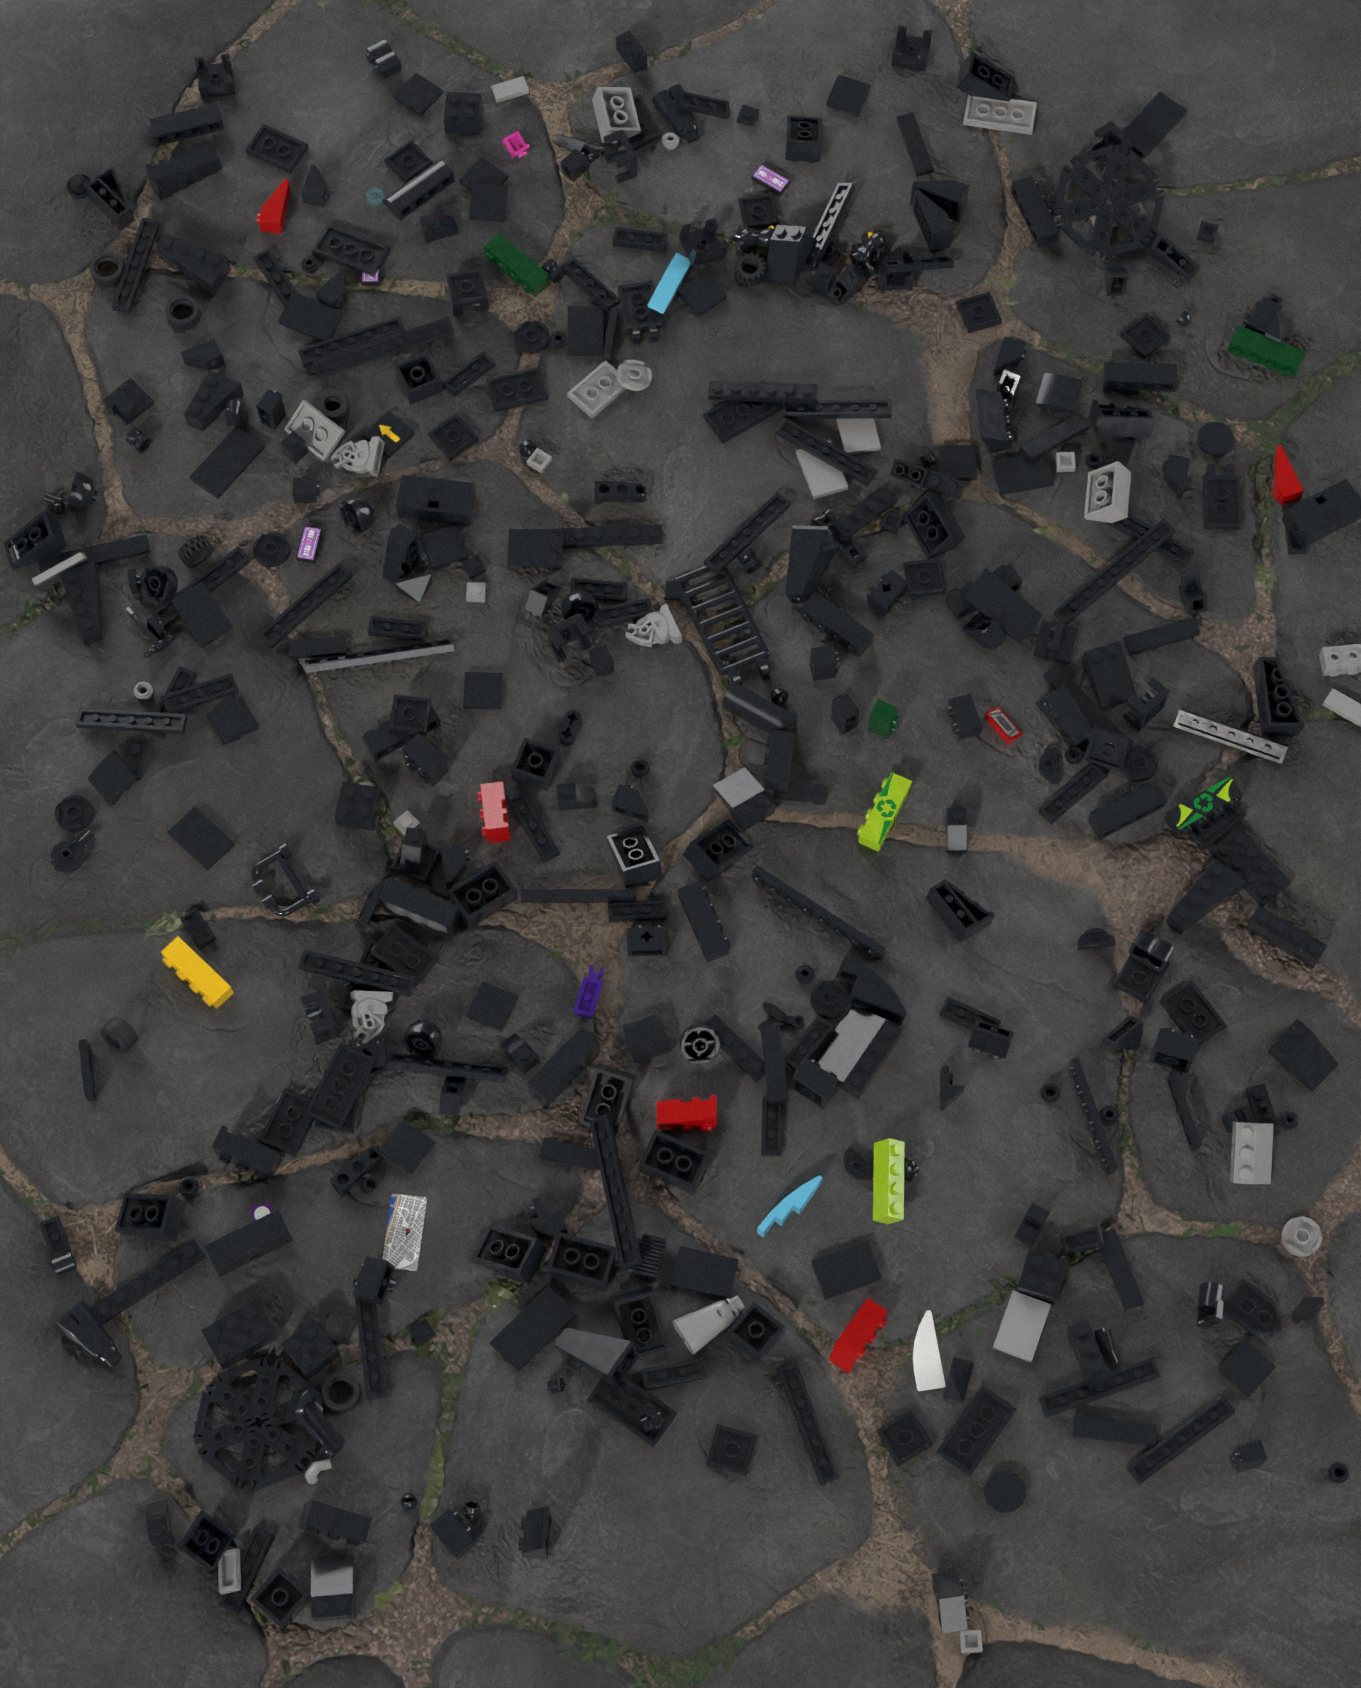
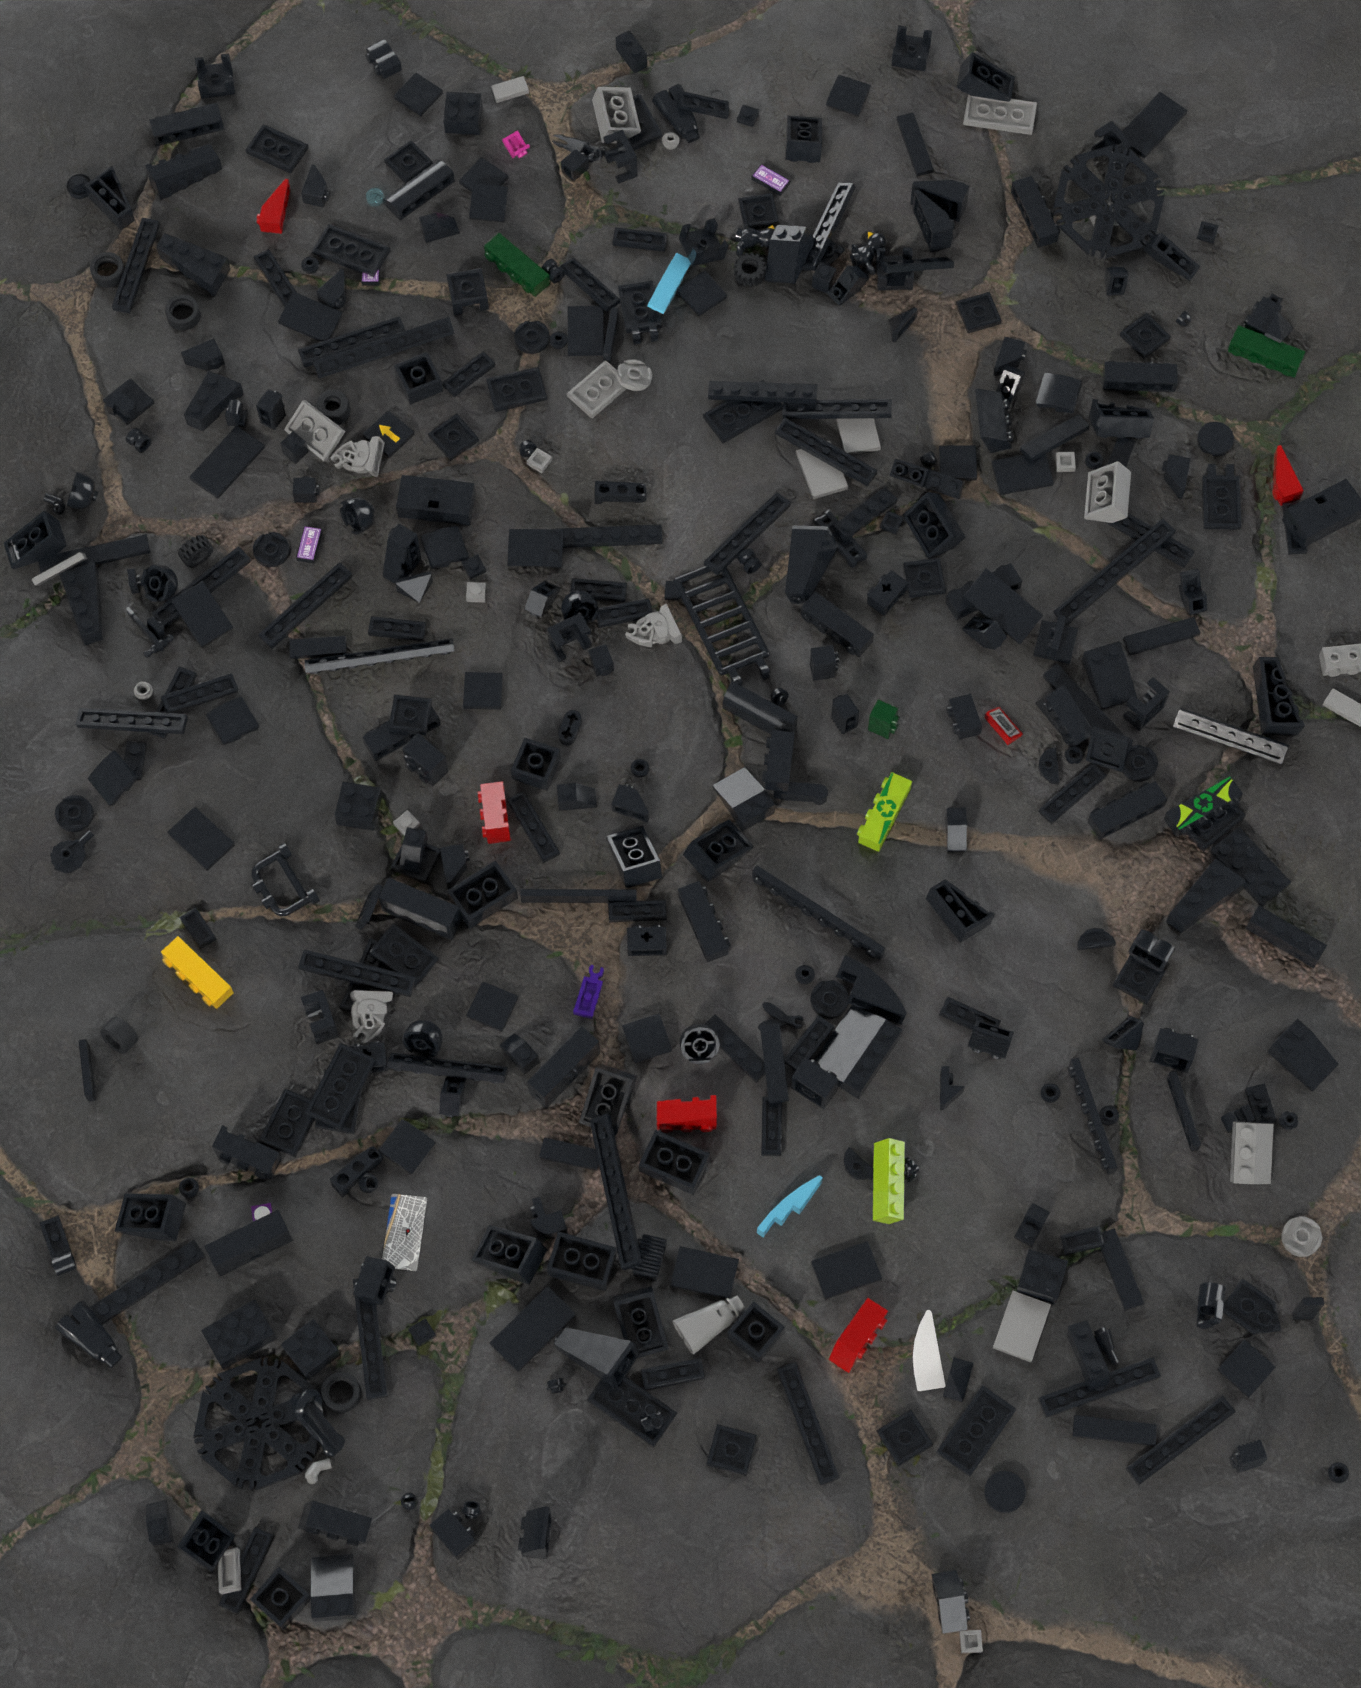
black tile [1159,979,1227,1047] -> none
none -> black slope [889,307,918,342]

